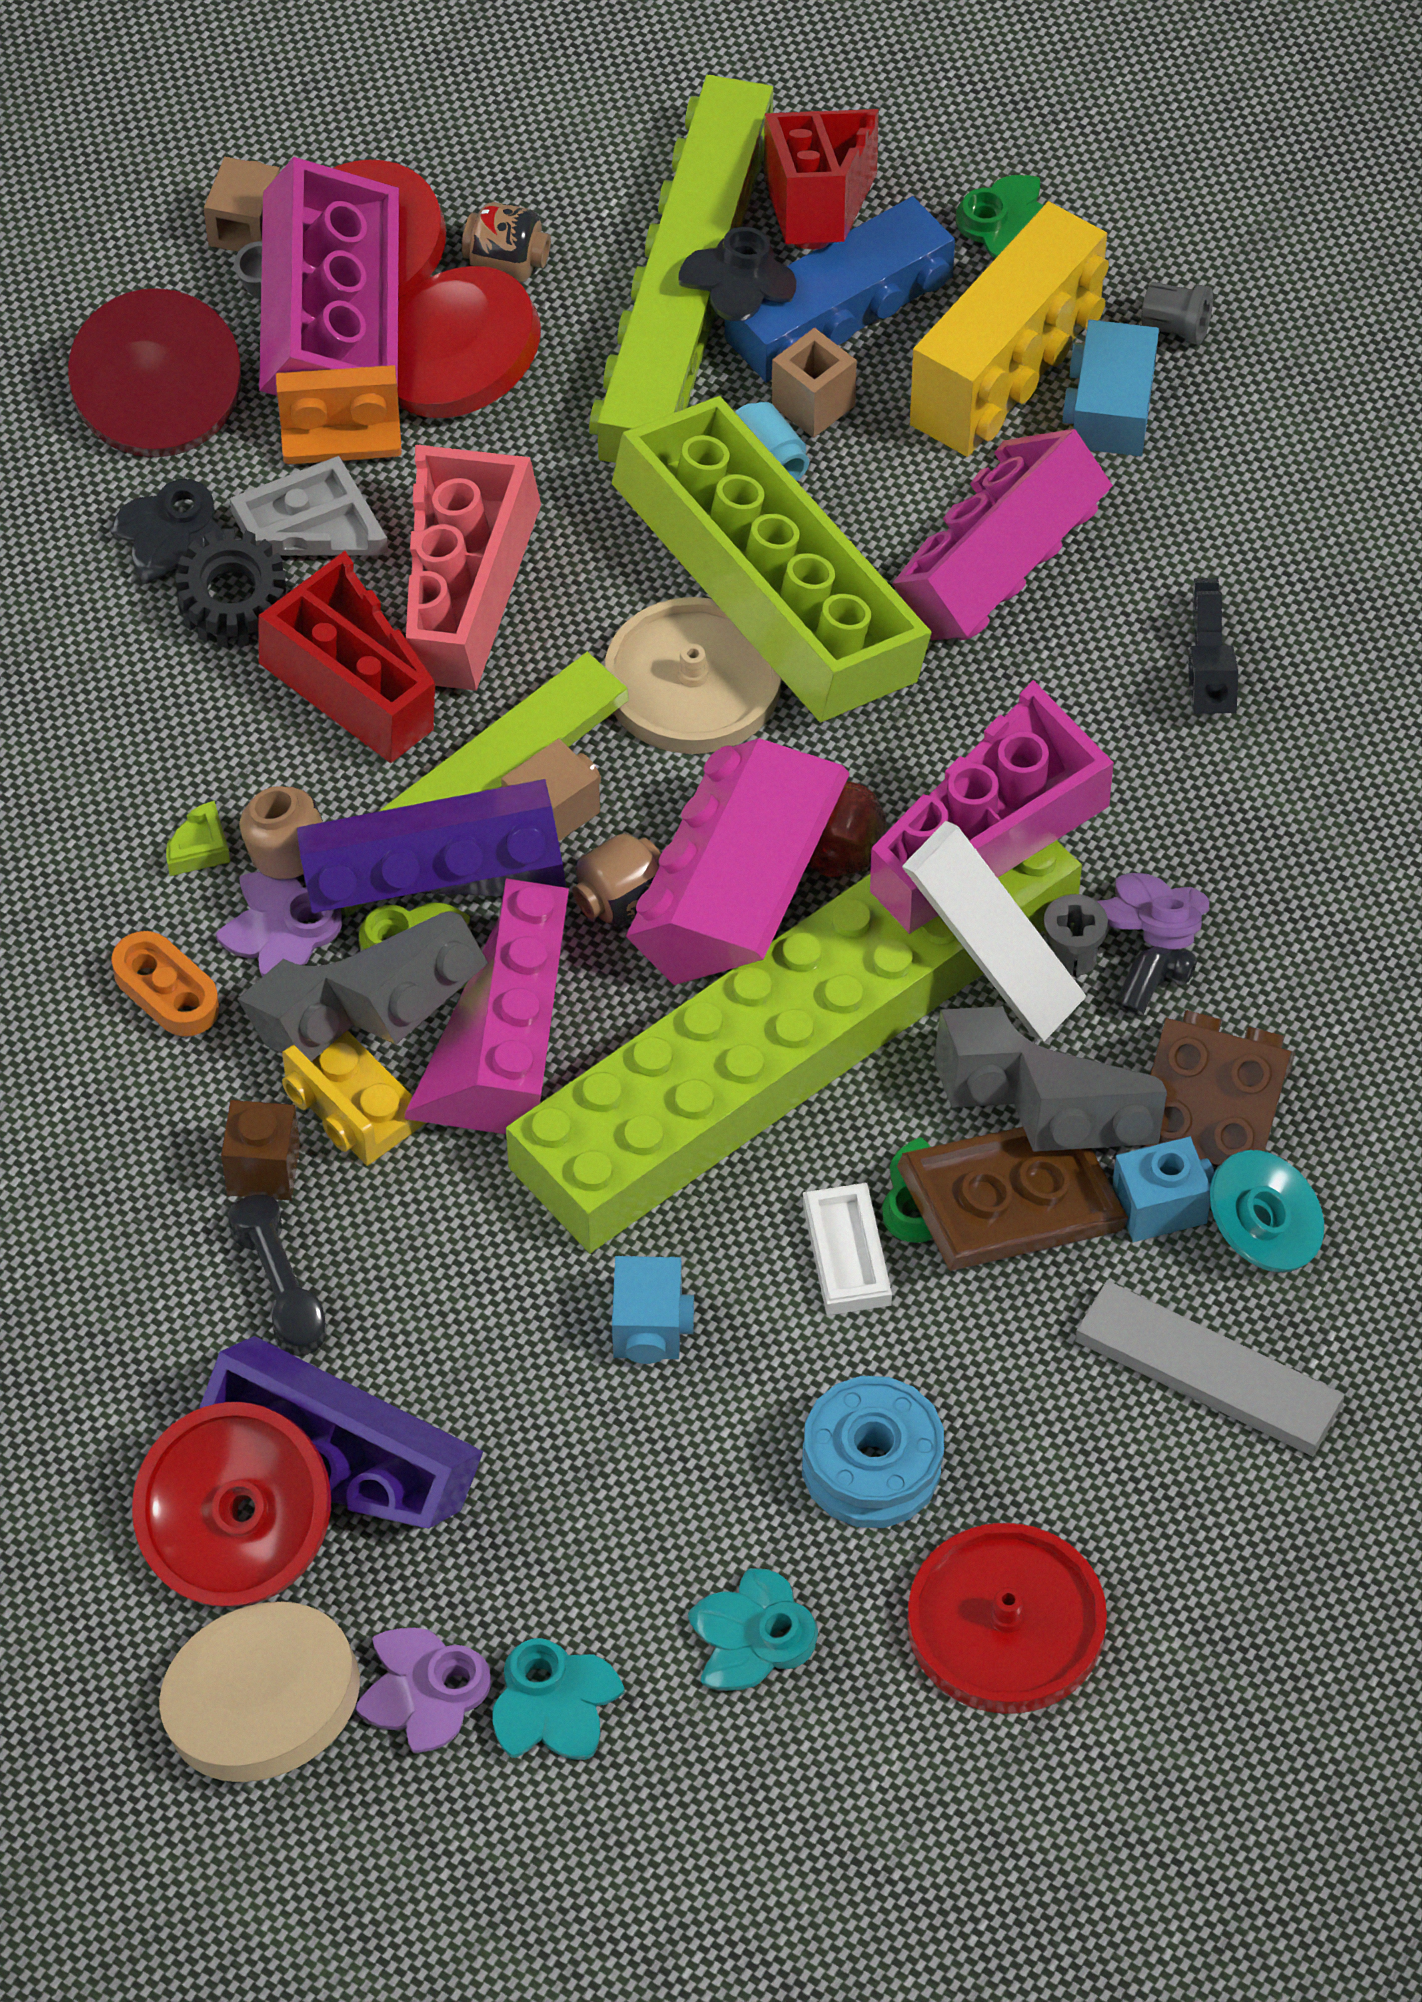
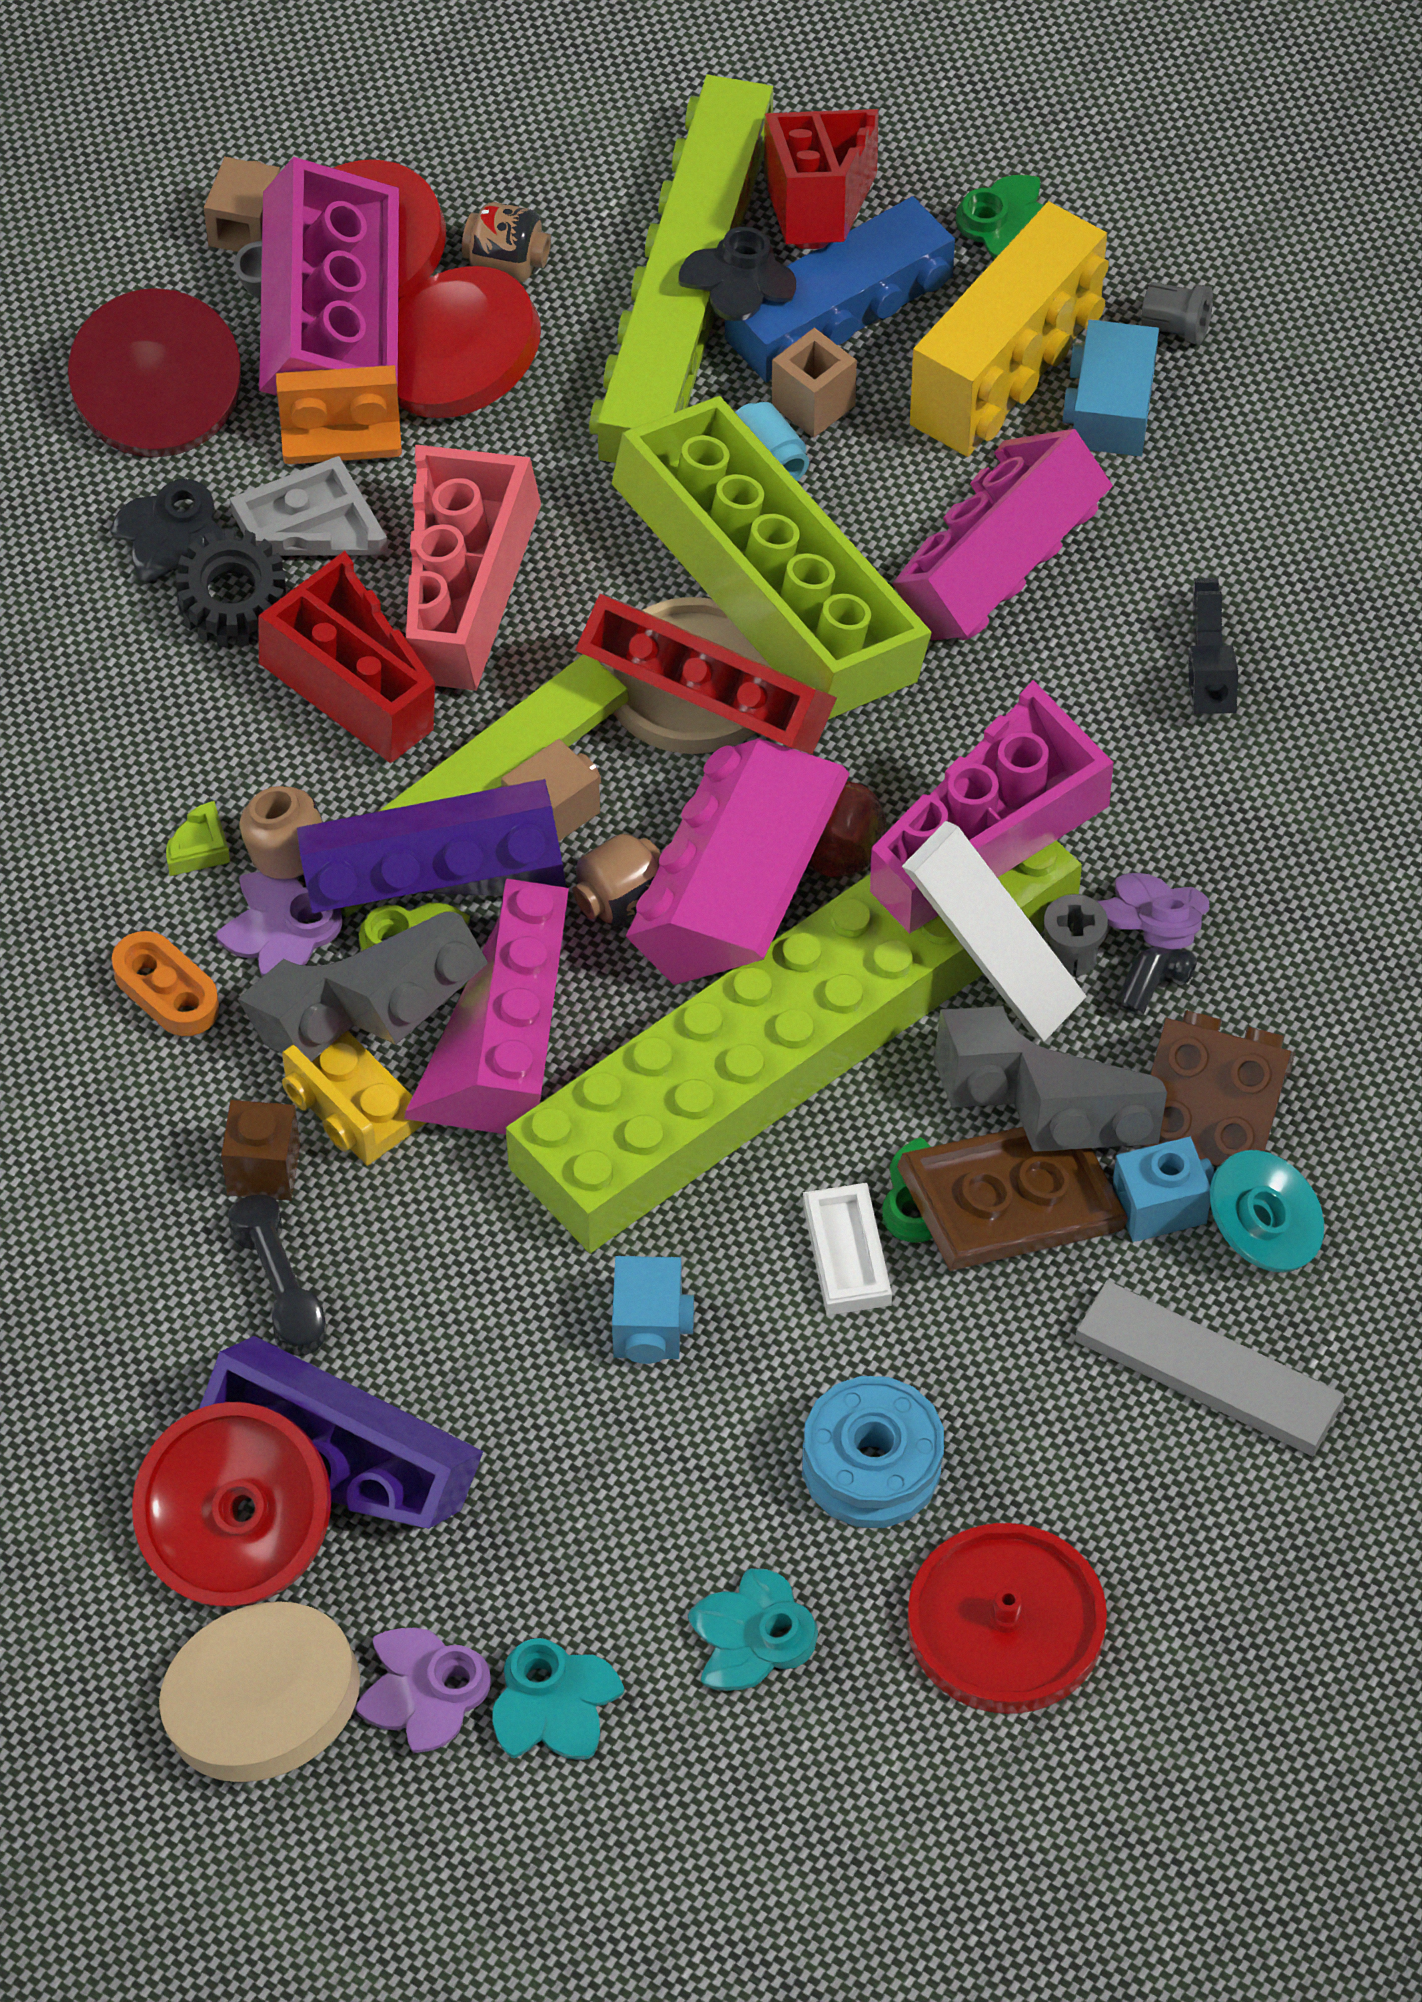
none -> red brick [575,593,837,755]

